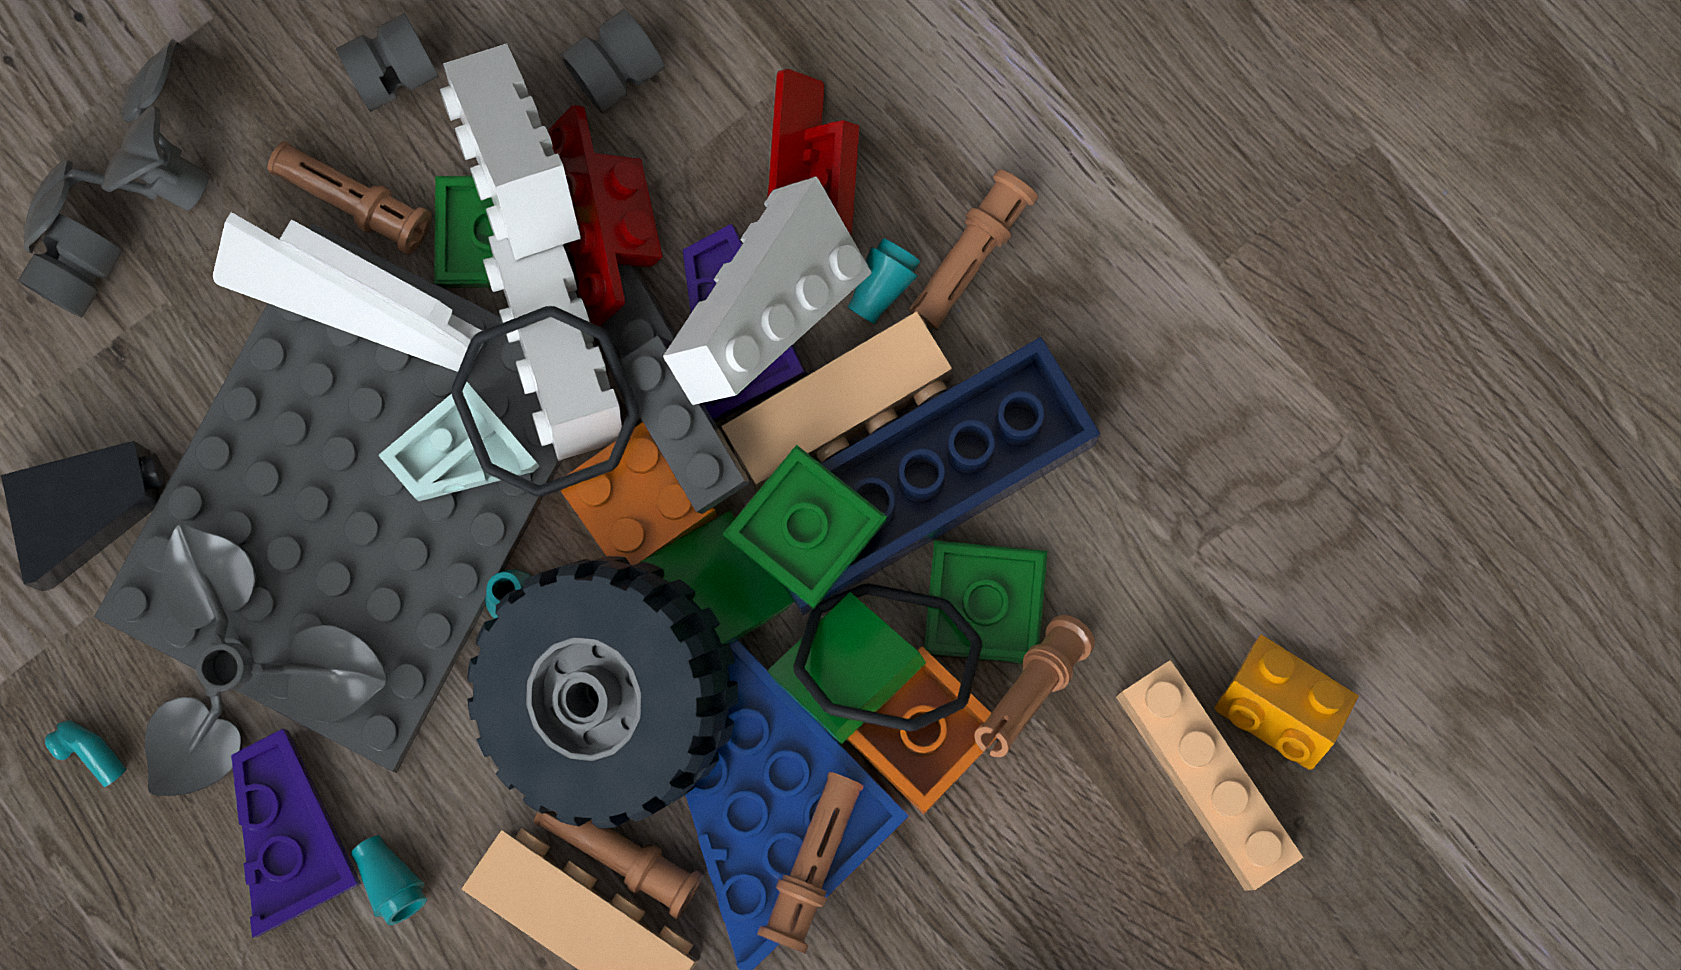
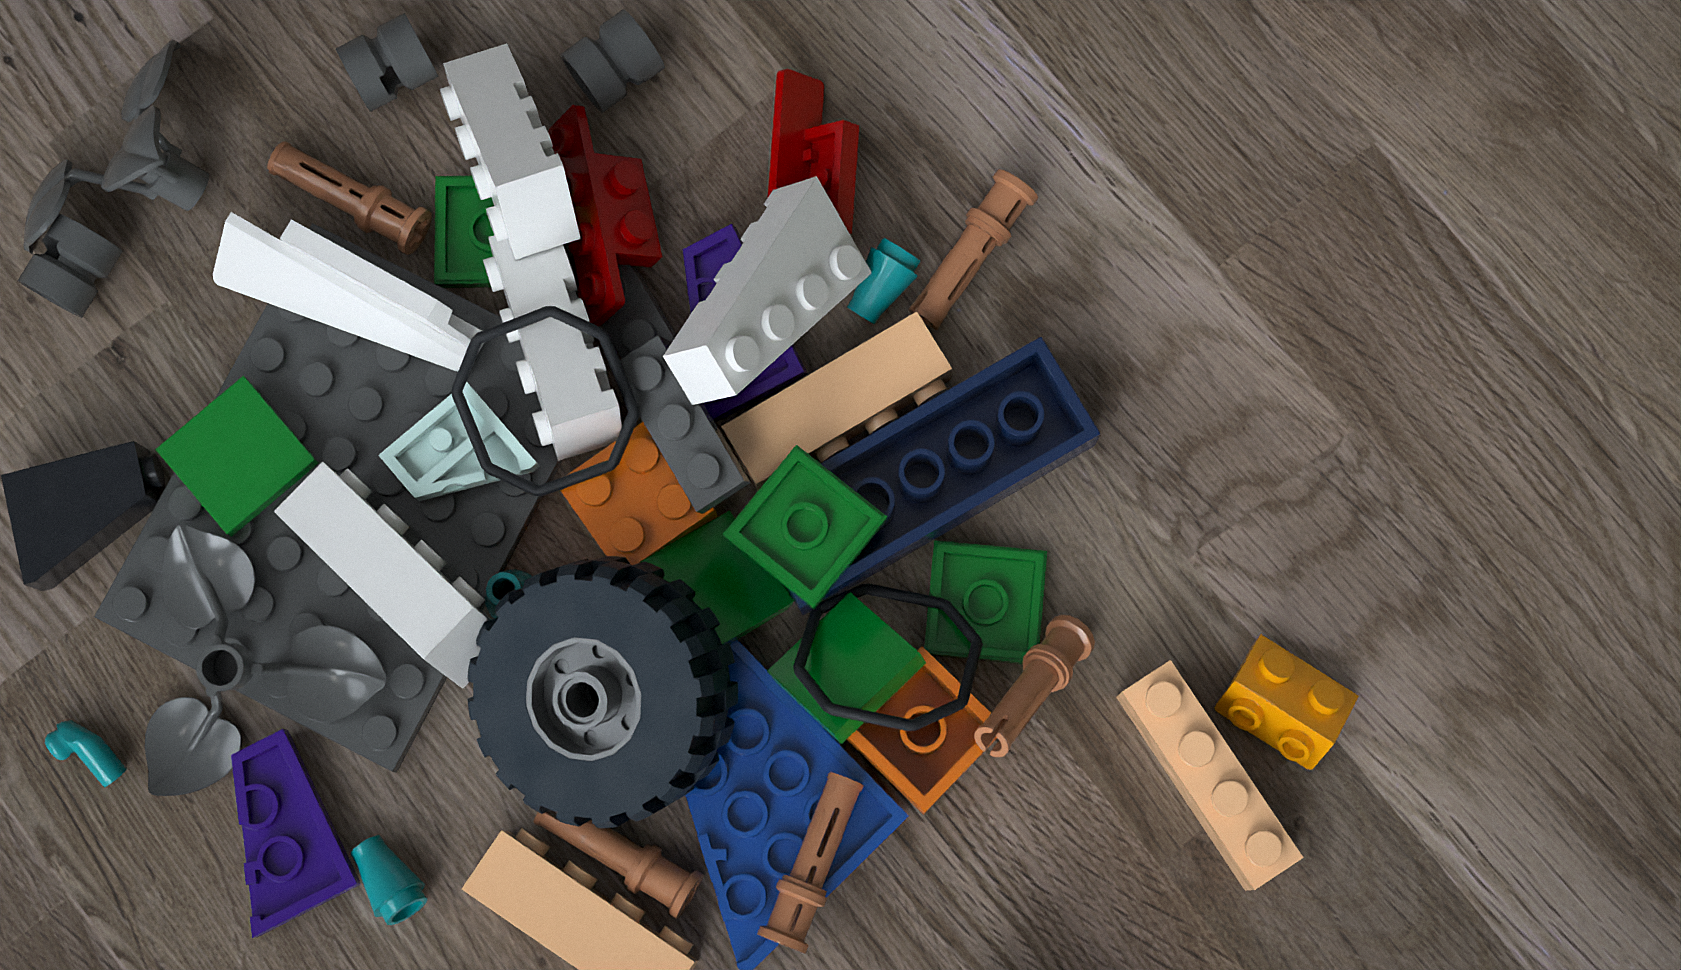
none -> green tile [155,376,319,537]
none -> white wedge [274,462,491,689]

